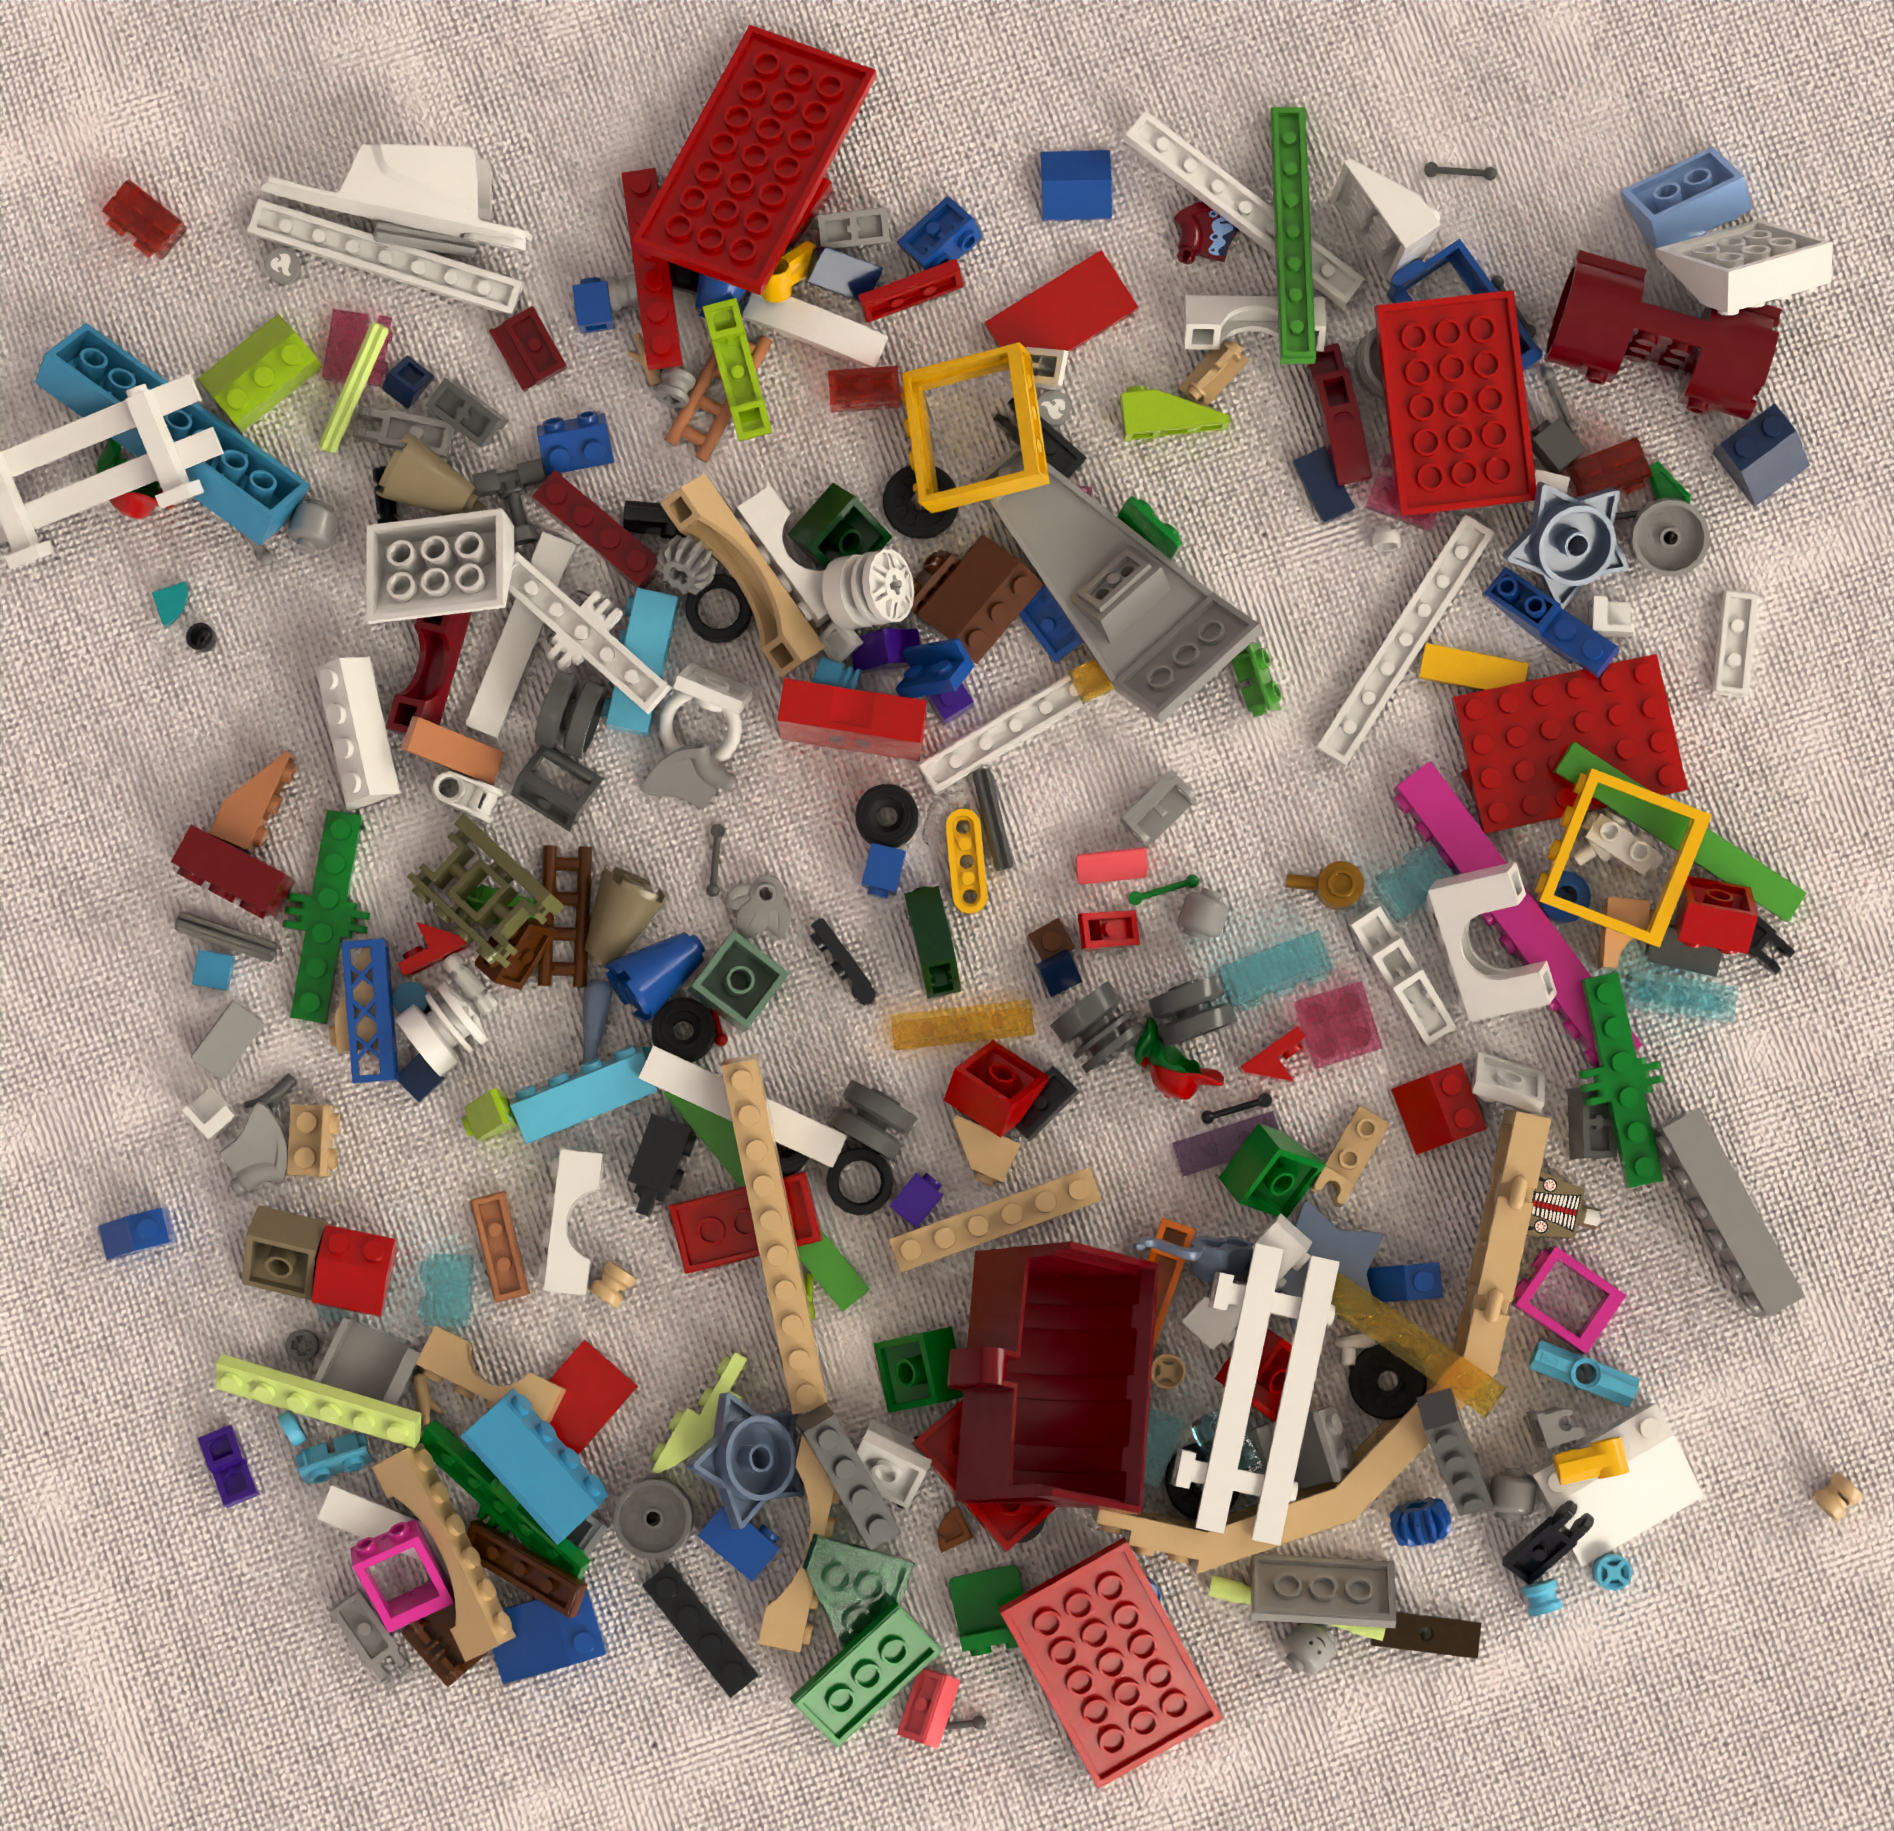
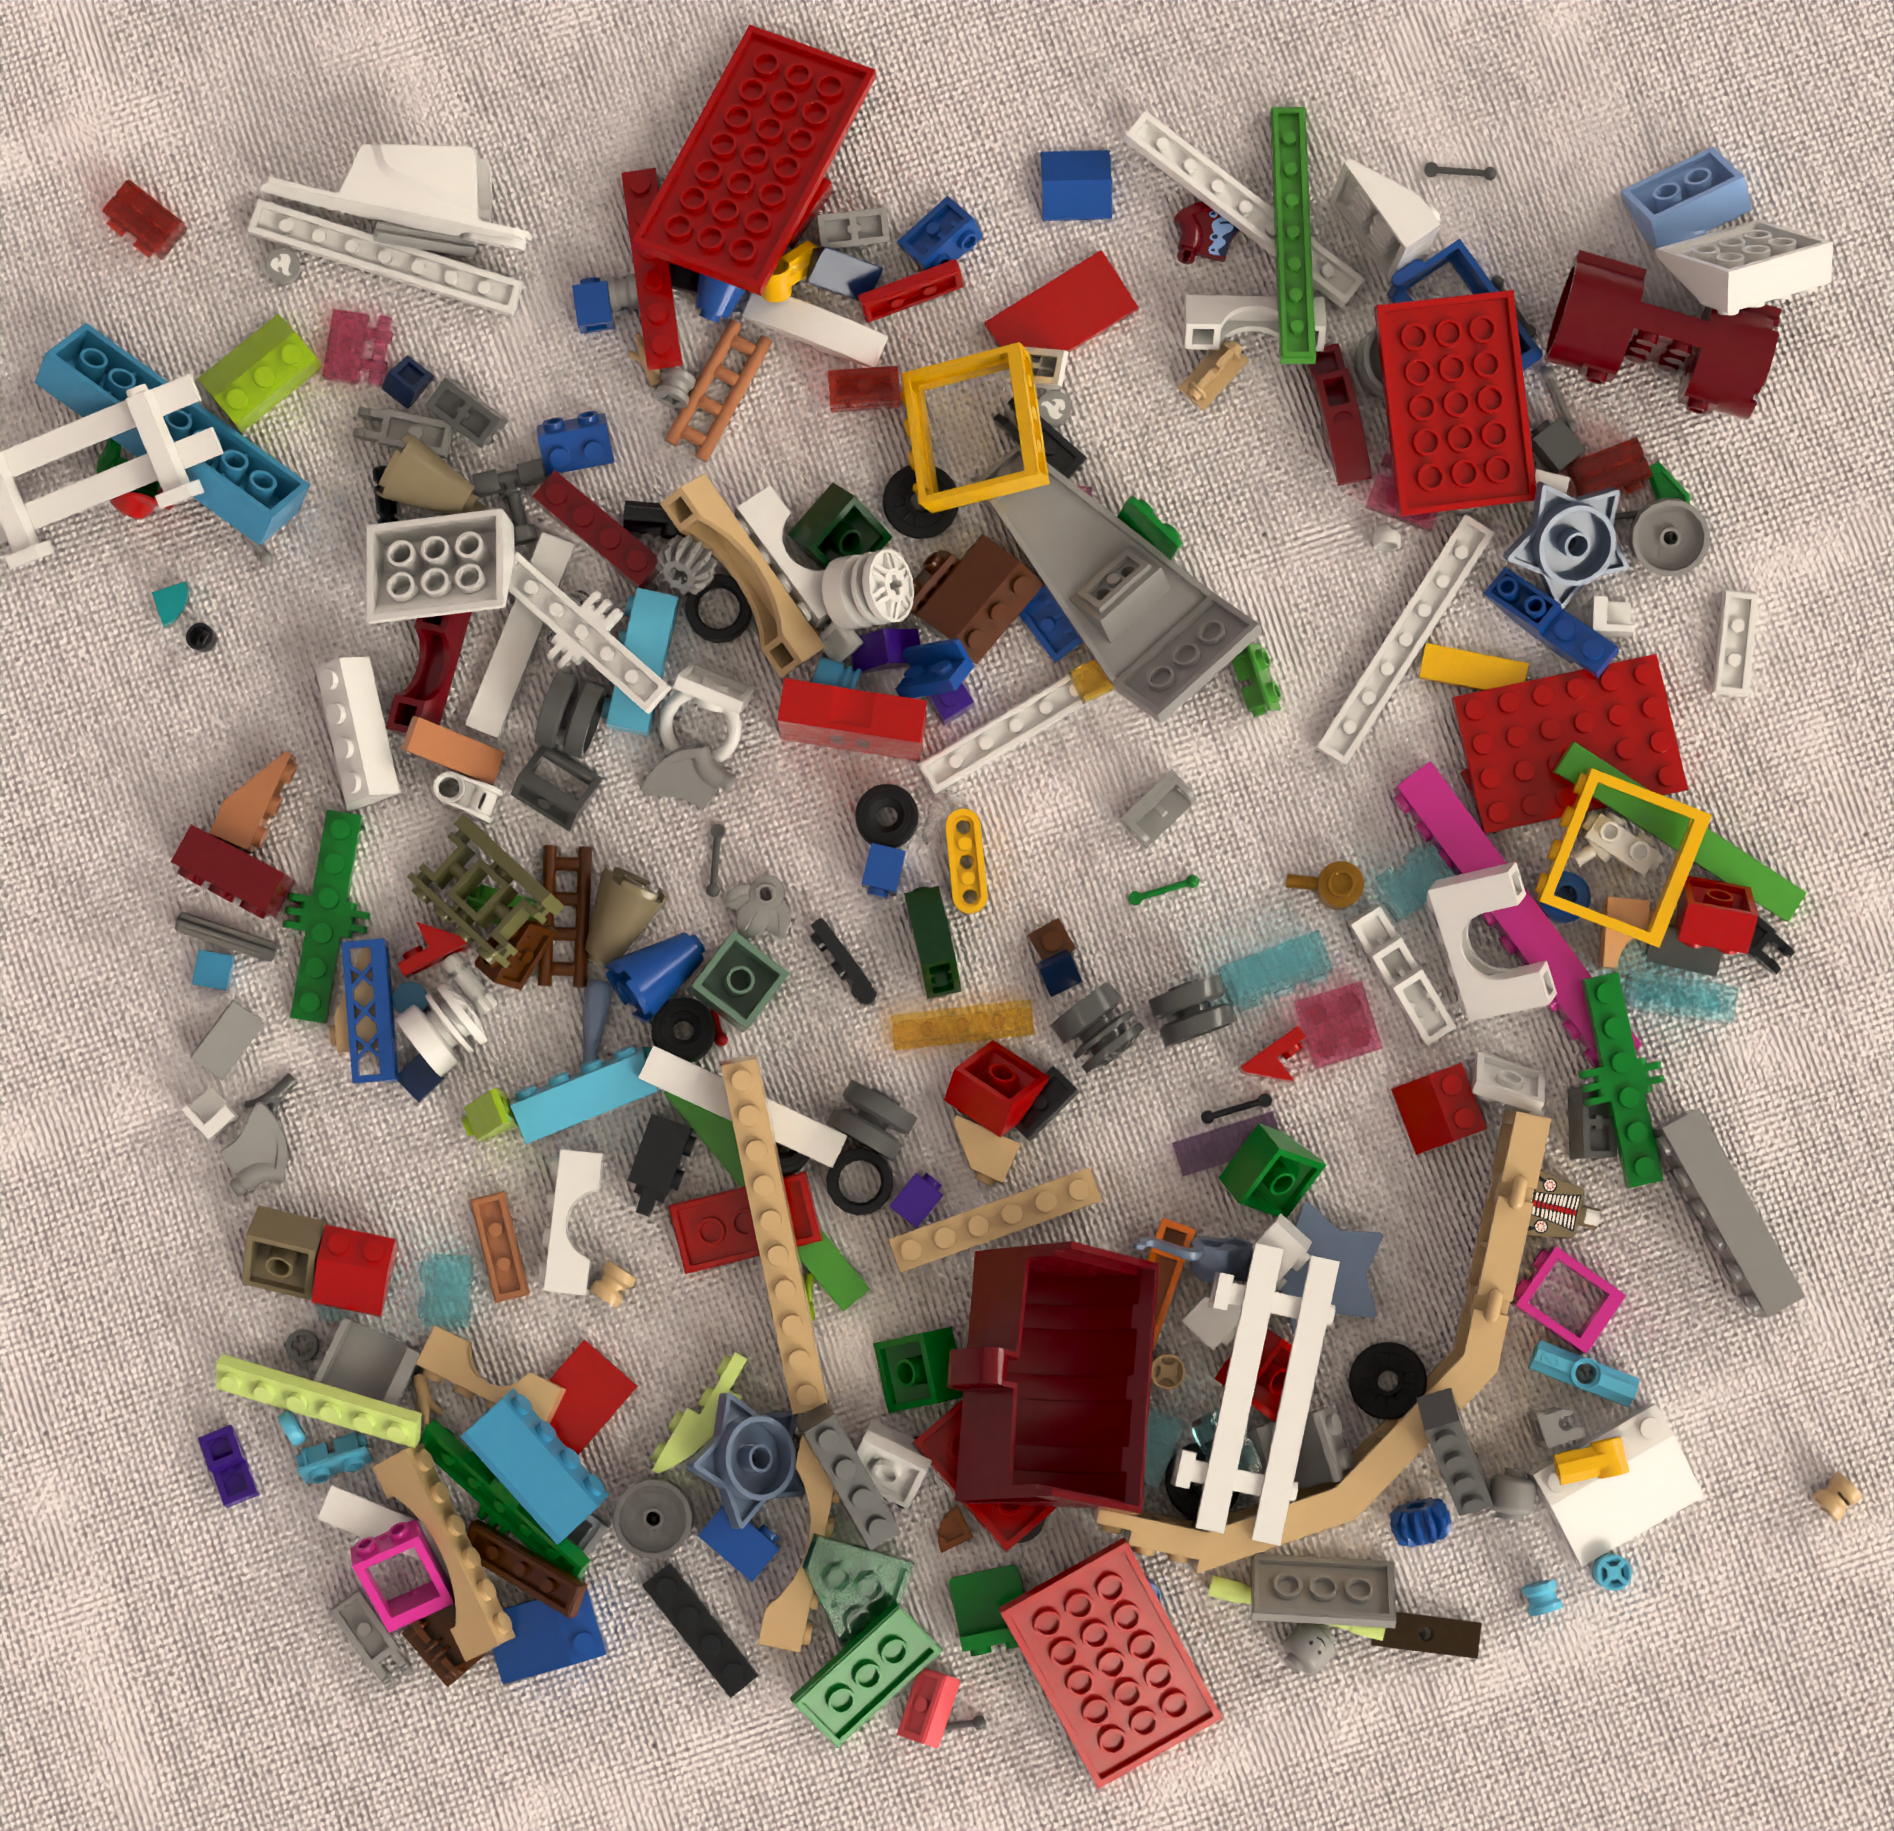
blue slope [99,1207,177,1260] -> none
tan bracket [287,1104,340,1177] -> none
light grey head [288,499,339,554] -> none
yellowish green axle [318,322,389,454] -> none
dark red plate [489,306,568,392] -> none
lime slope [702,298,773,442] -> none
dark grey axle [973,768,1013,871] -> none
coral slope [1075,847,1147,885] -> none
red slope [1077,910,1140,952] -> none
lime slope [1119,385,1230,441] -> none
hair [1134,1017,1224,1100] -> none
light grey head [1178,887,1229,942] -> none
dark blue tile [1292,446,1355,525] -> none
tan plate [1310,1105,1390,1207] -> none
clear yellow plate [1331,1272,1506,1418] -> none
white bar [1335,1332,1403,1365] -> none
blue slope [1366,1262,1443,1303] -> none
black hinge [1502,1500,1595,1585] -> none
dark blue slope [1712,403,1810,507] -> none

